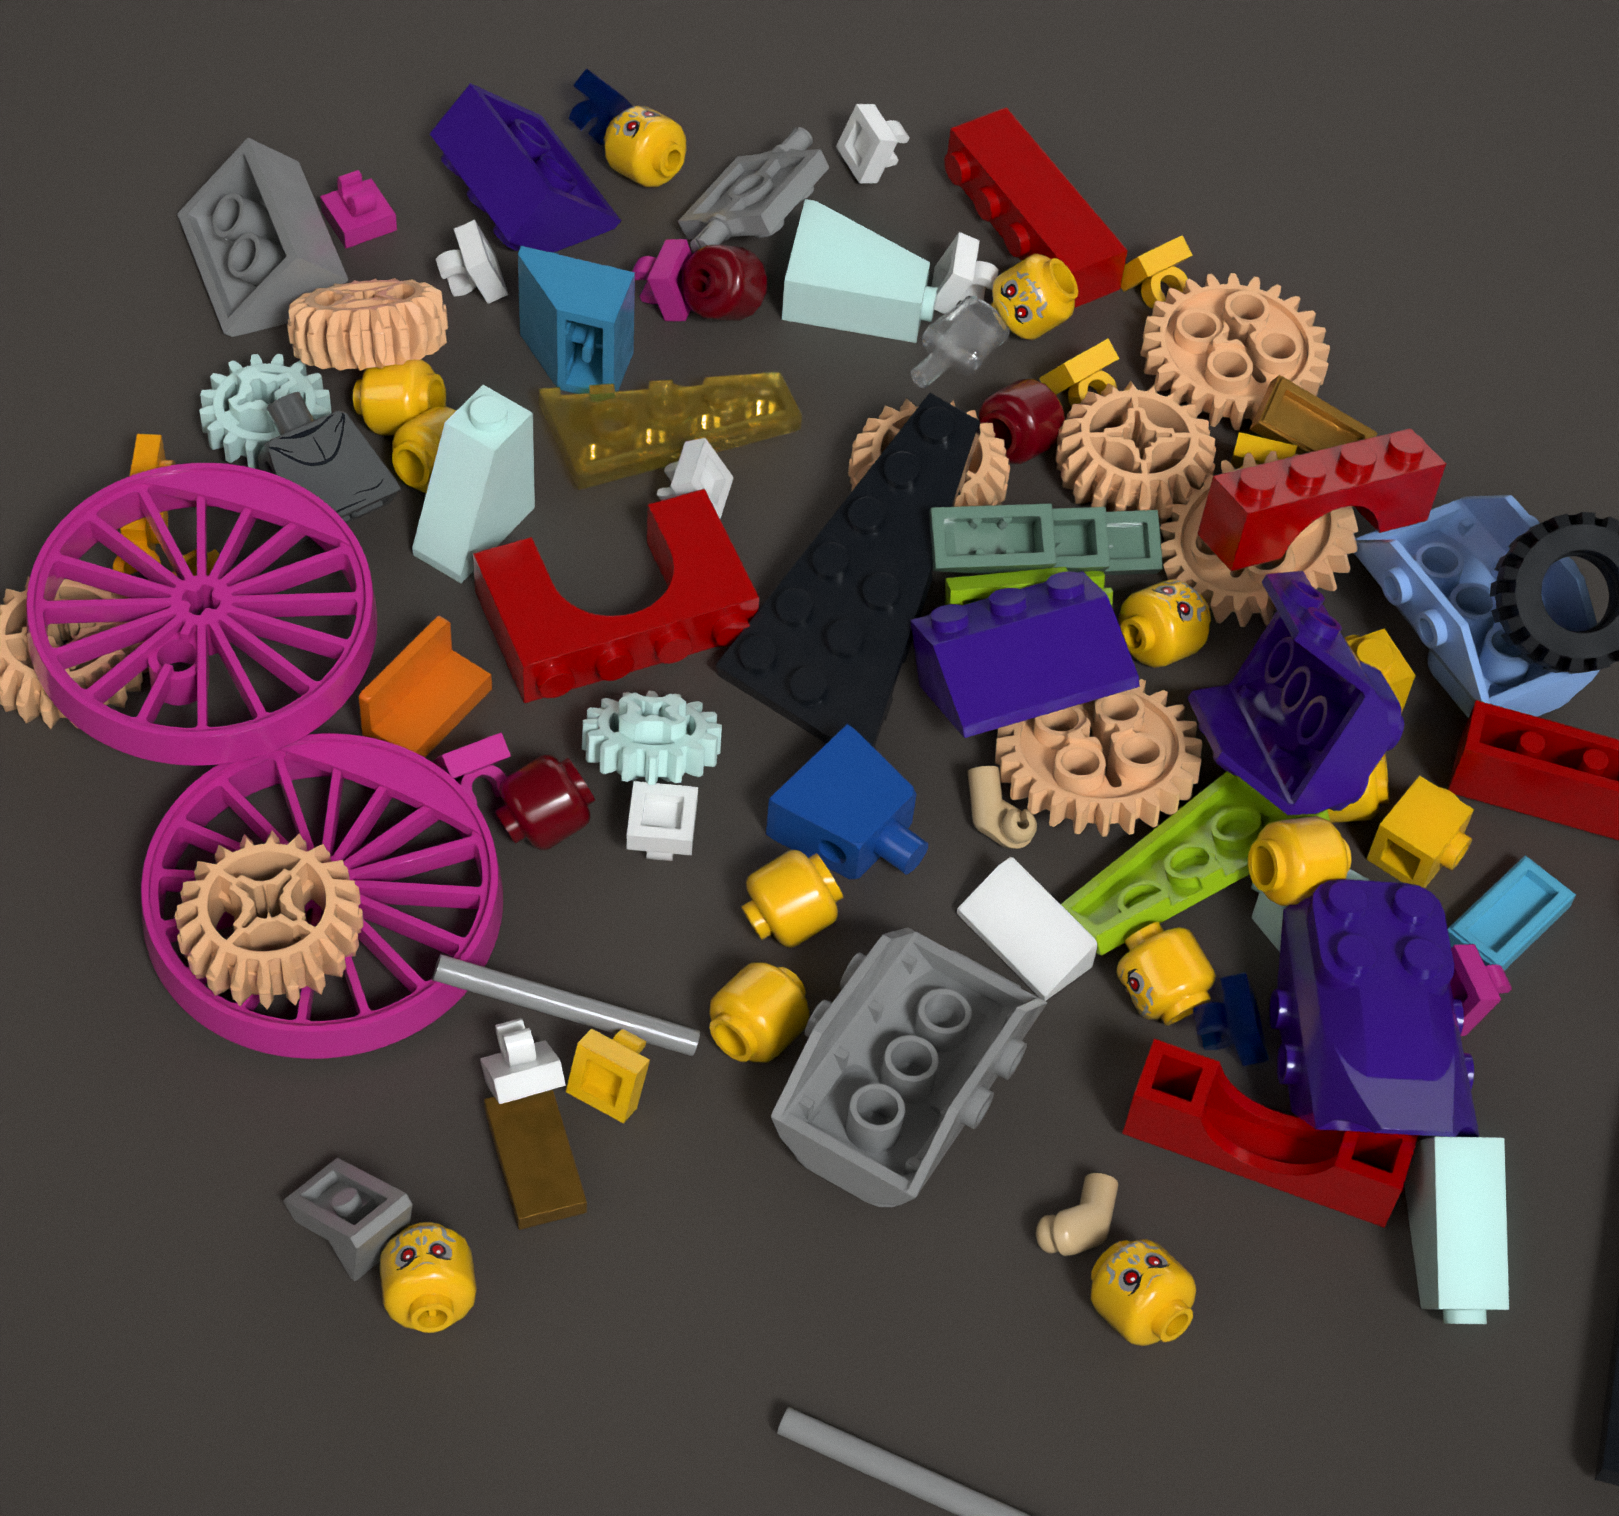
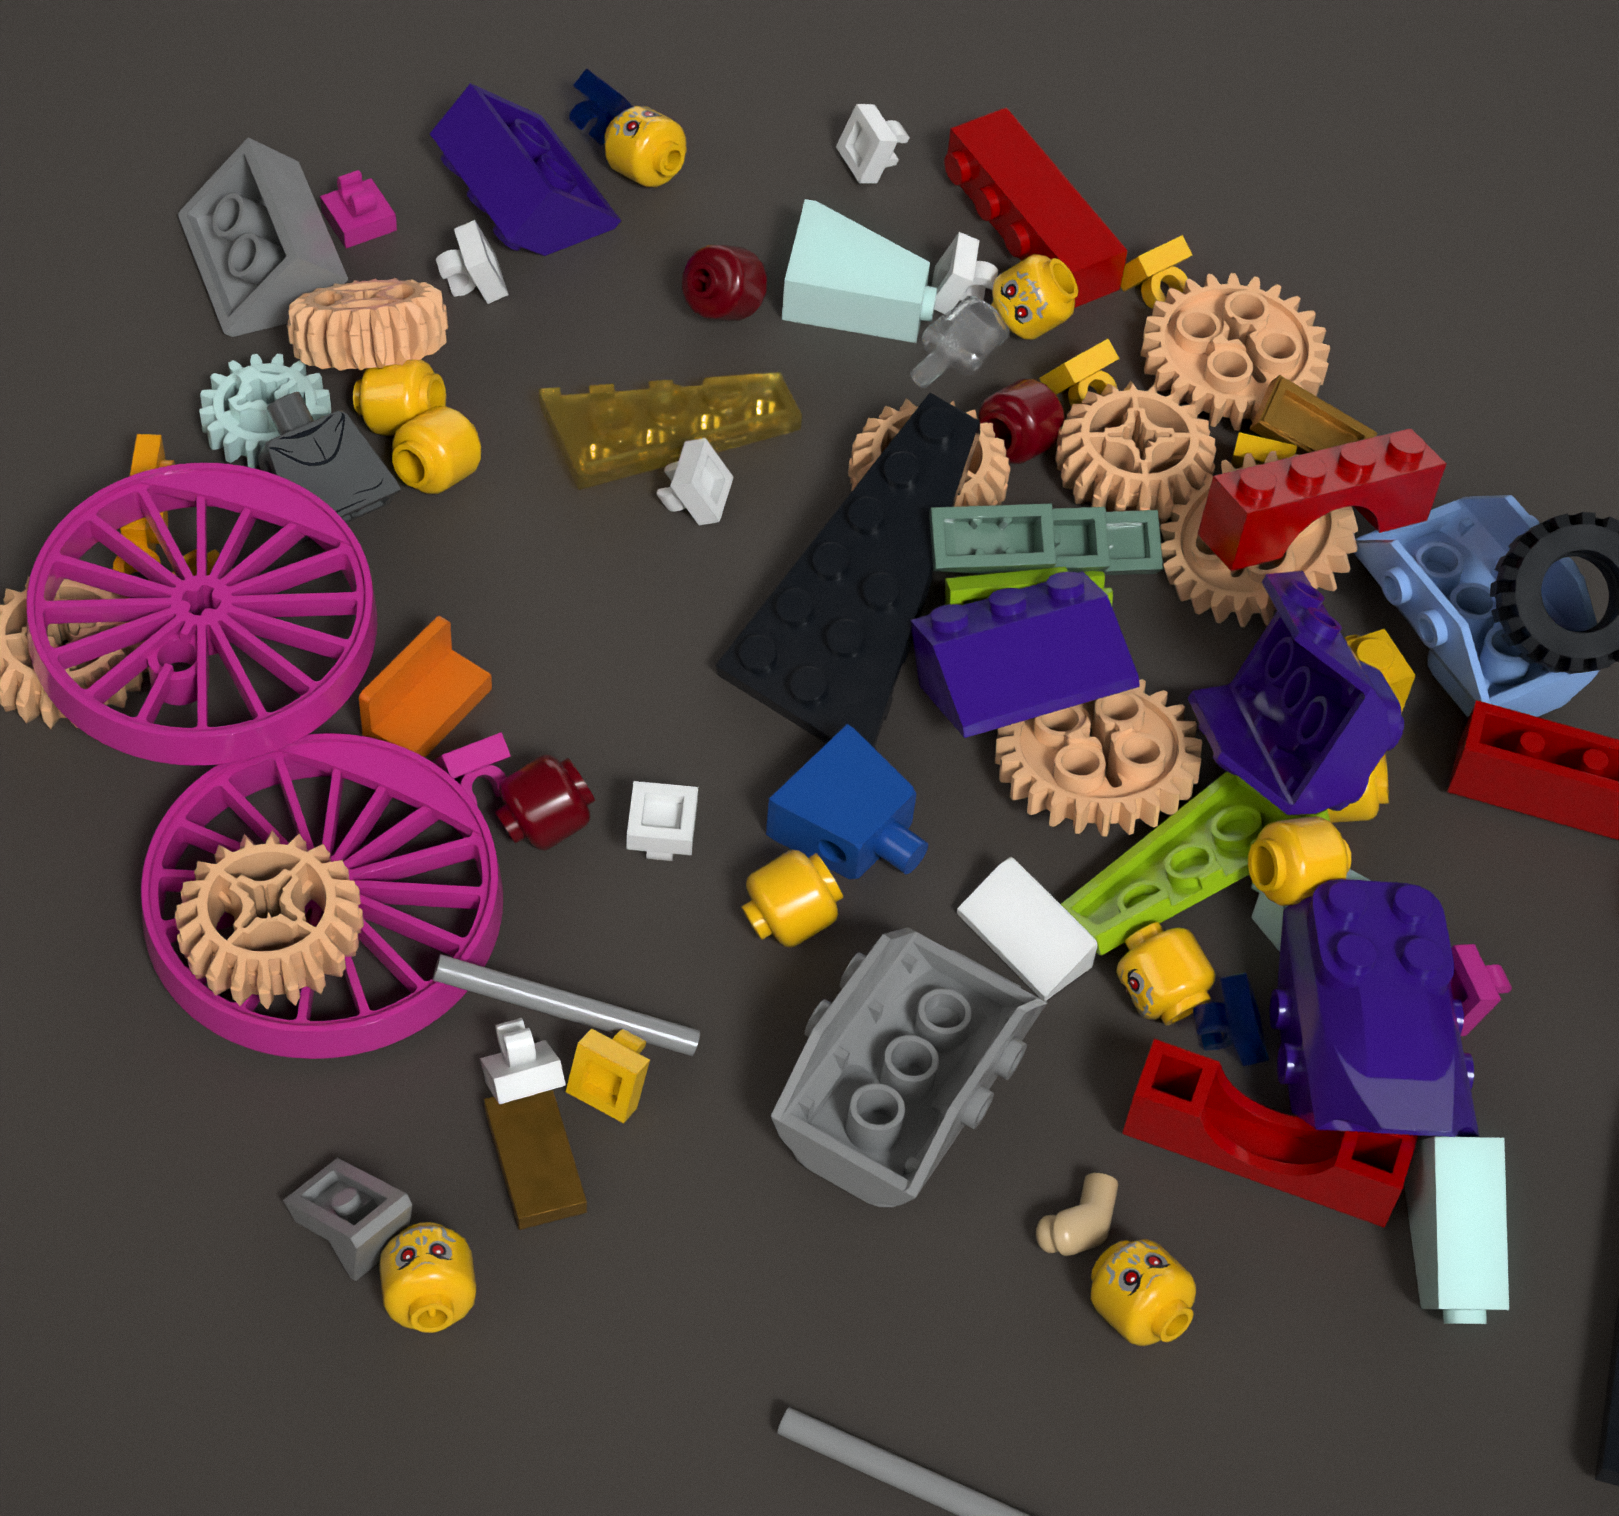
light aqua slope [412,385,535,583] -> none
red arch [473,489,759,704] -> none
dark azure slope [518,246,635,403] -> none
light aqua gear [582,691,722,785] -> none
dark pink tile [632,239,693,321] -> none
light grey plate [678,127,830,252] -> none
yellow head [709,963,810,1063] -> none
tan arm [967,766,1037,849] -> none
yellow head [1119,579,1211,668] -> none
yellow brick [1366,775,1474,889] -> none
medium azure tile [1448,855,1576,971] -> none

